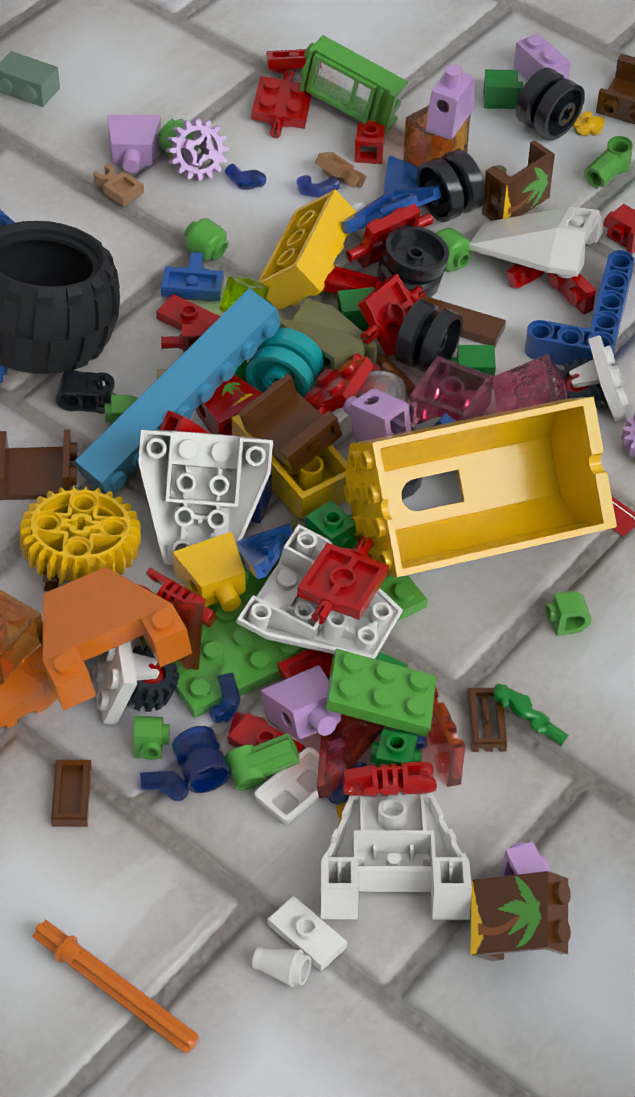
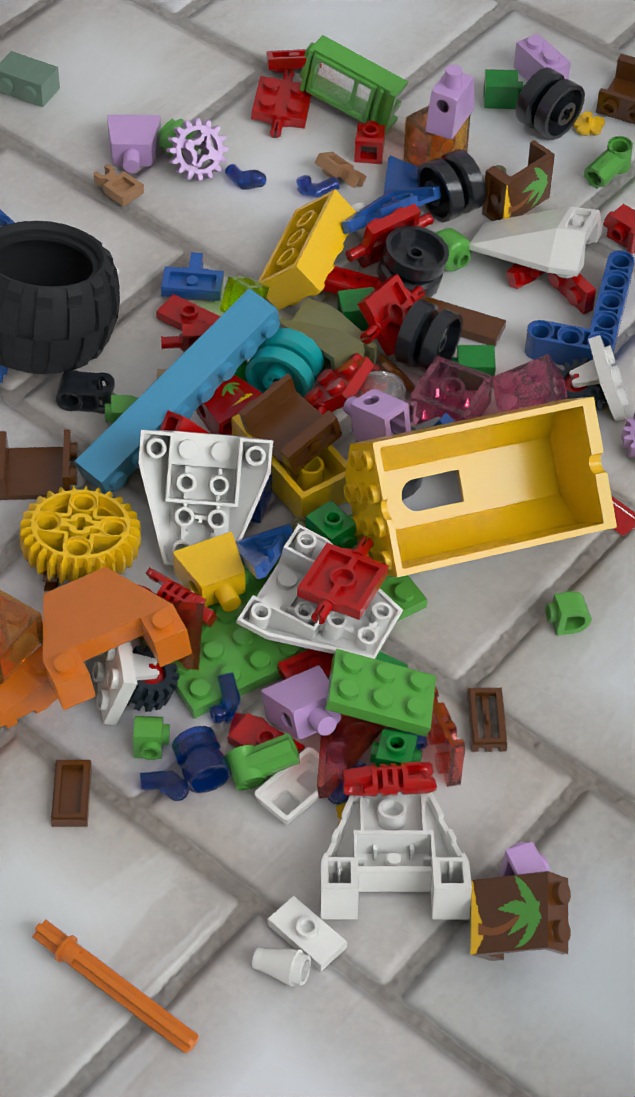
bright green head [184,218,229,262] -> none
green animal [493,683,569,746] -> none

